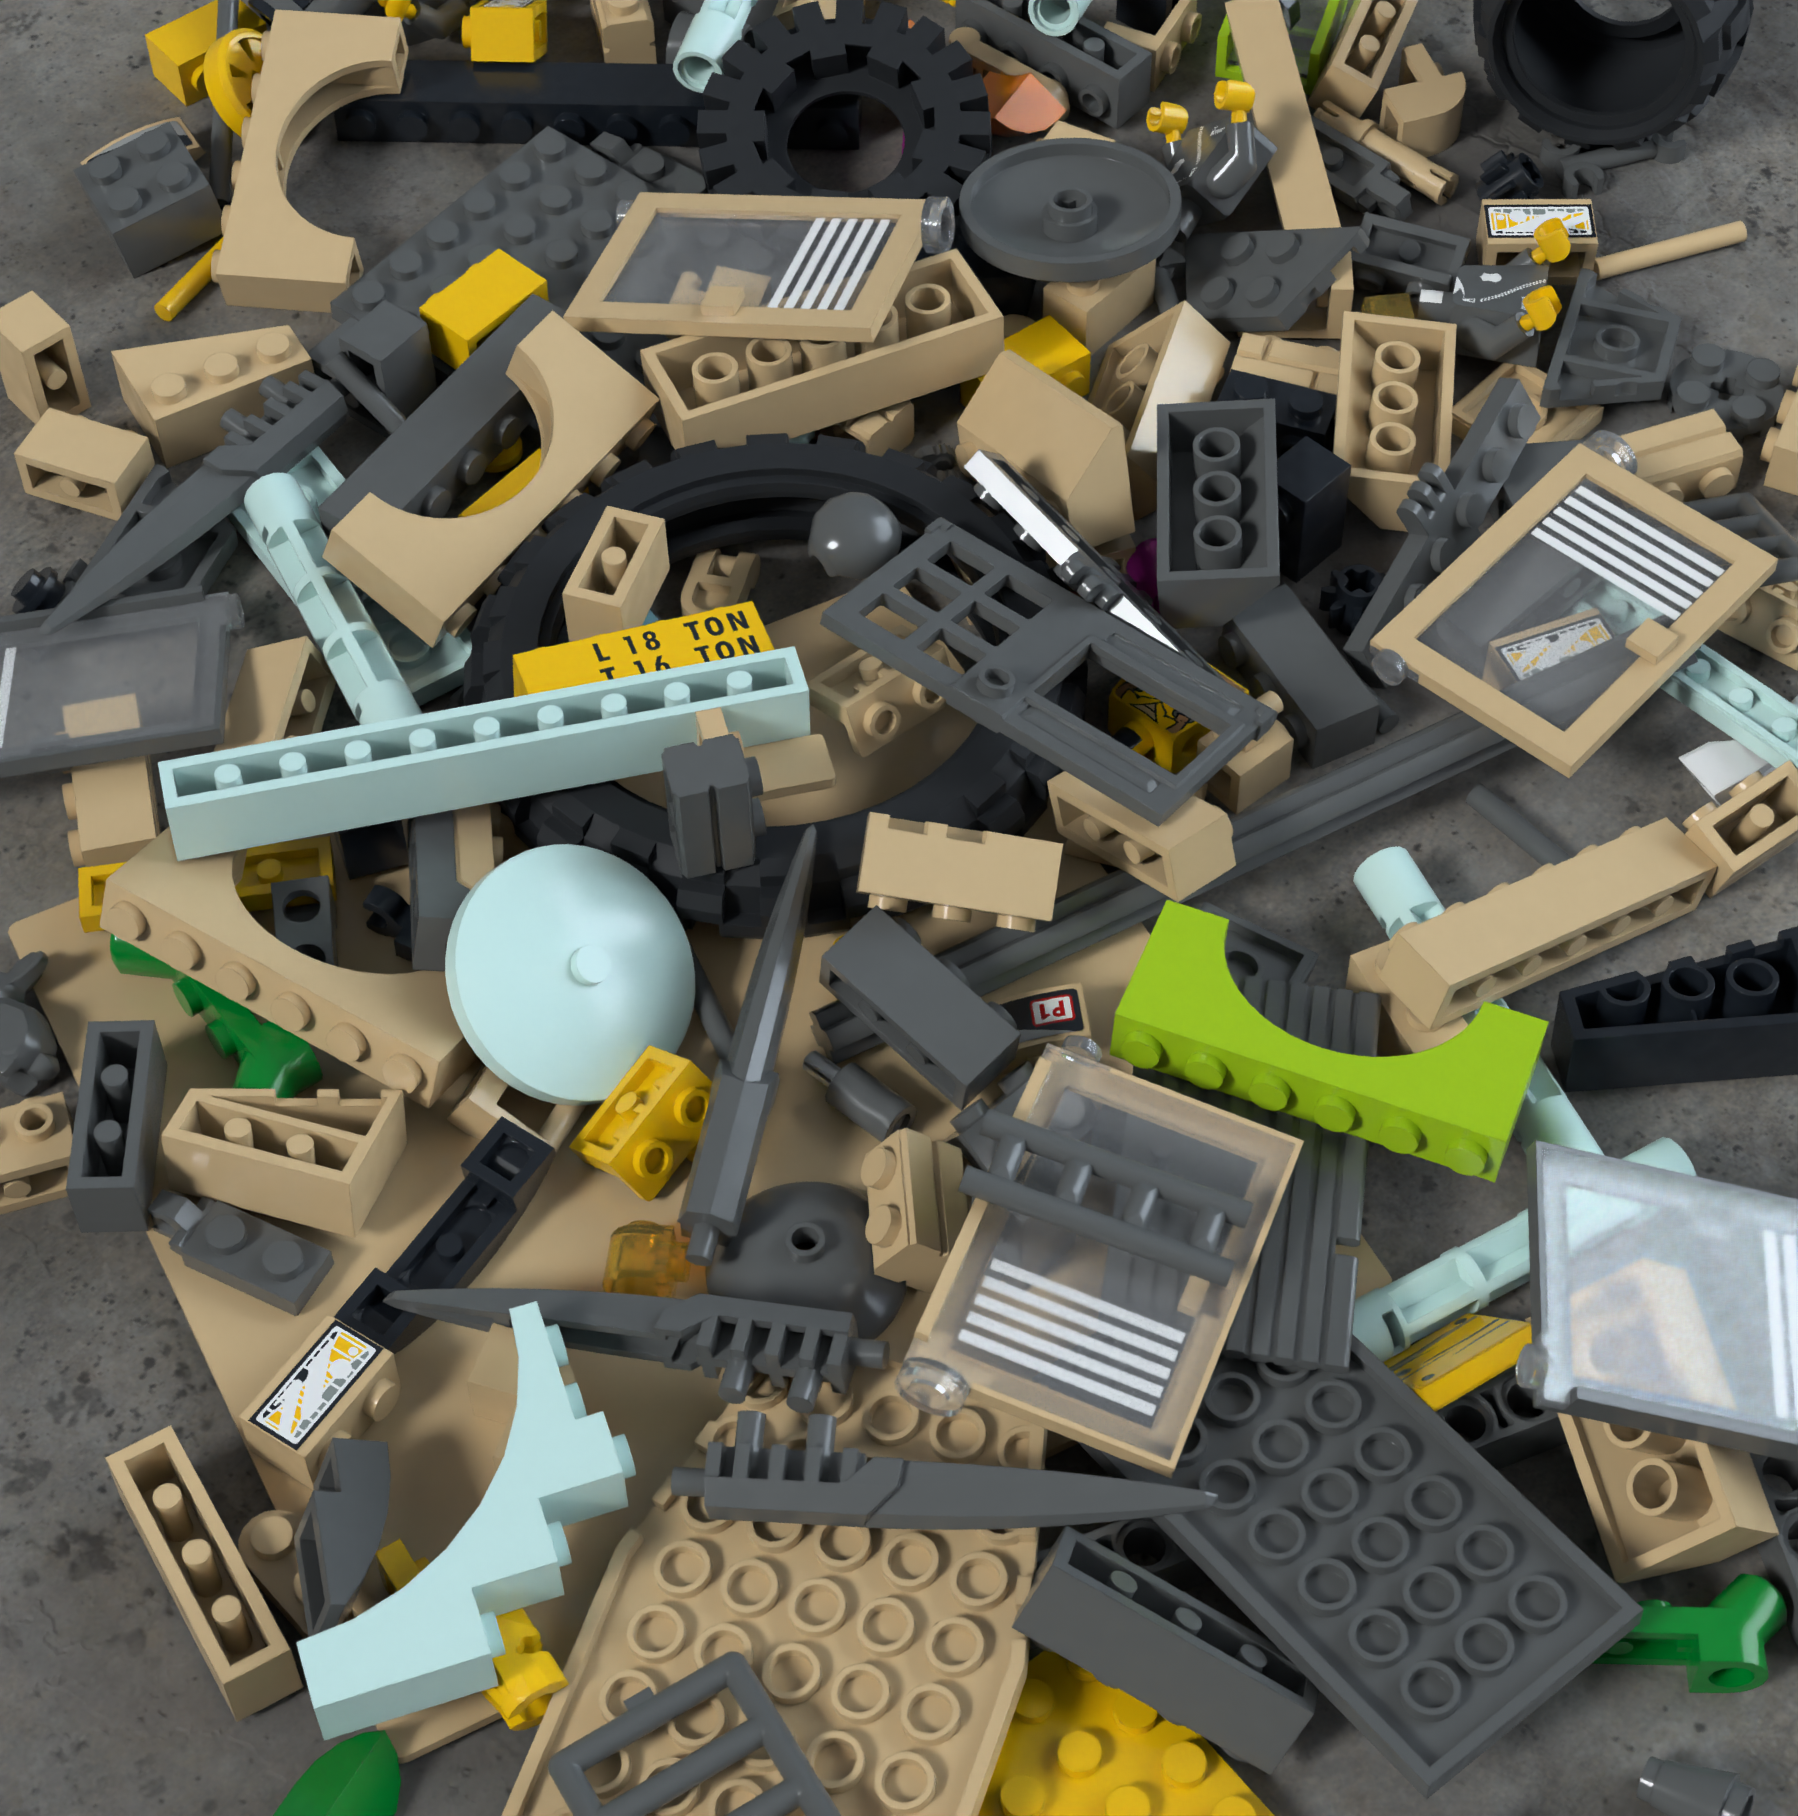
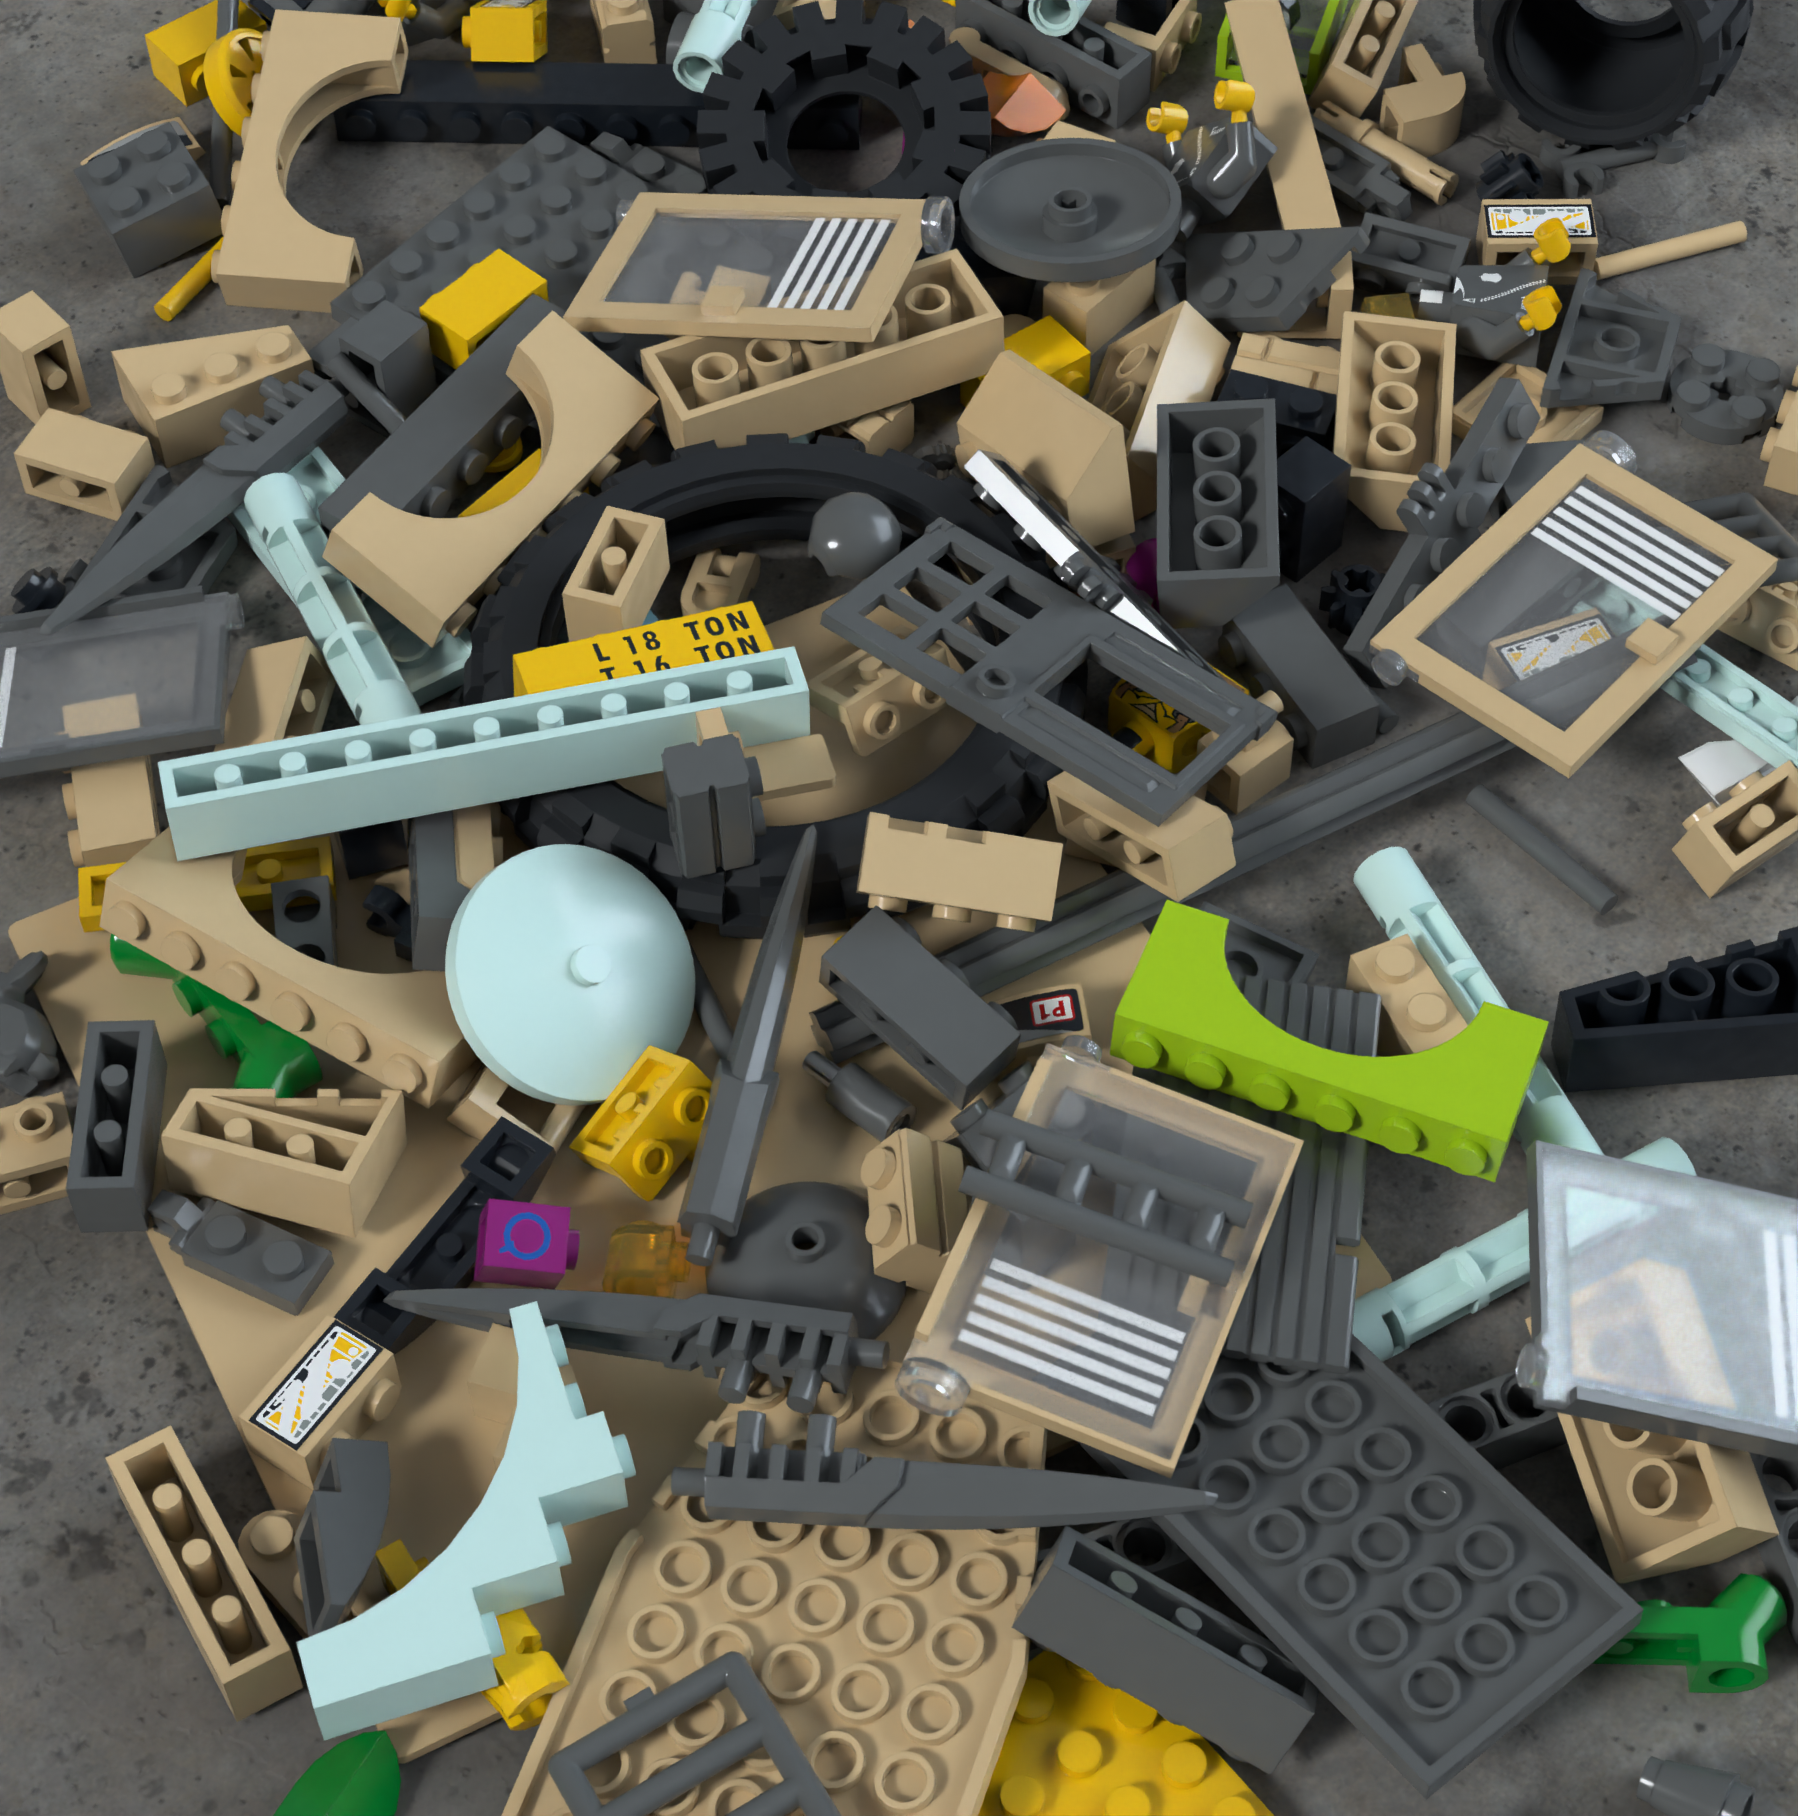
tan brick [1378,817,1718,1030] -> none
yellow tile [1383,1313,1532,1412] -> none
tan brick [1605,409,1744,512] -> none
none -> magenta brick [474,1198,580,1290]

